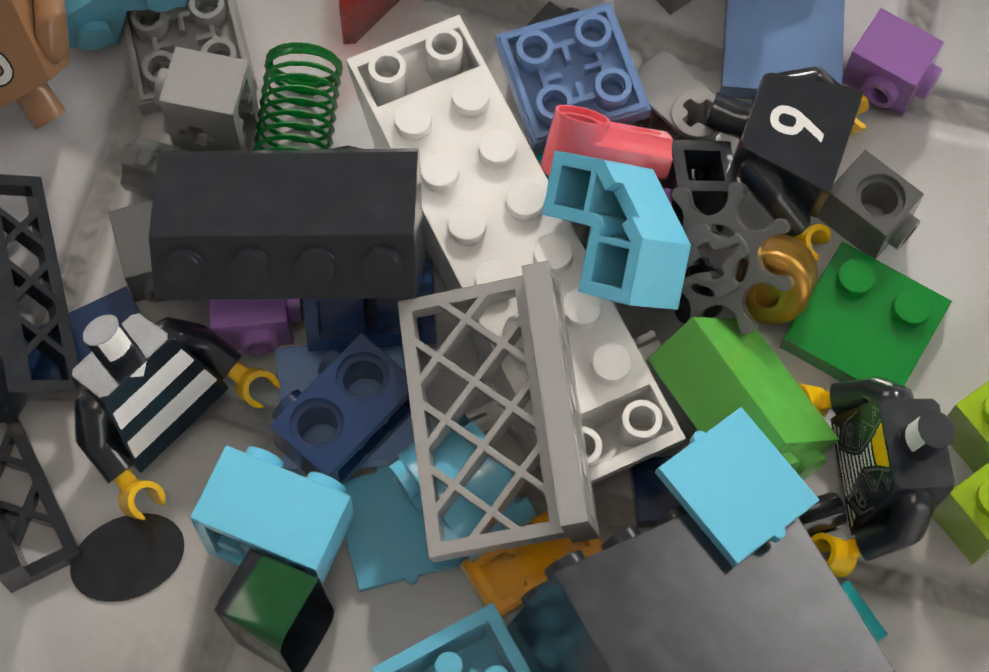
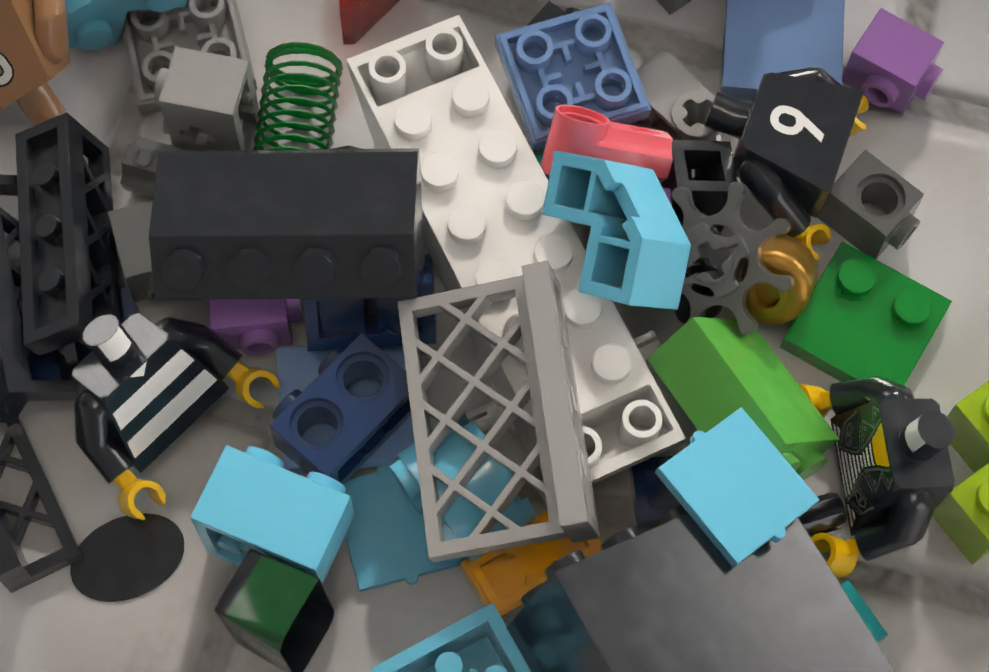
none -> black fence [15,112,121,356]

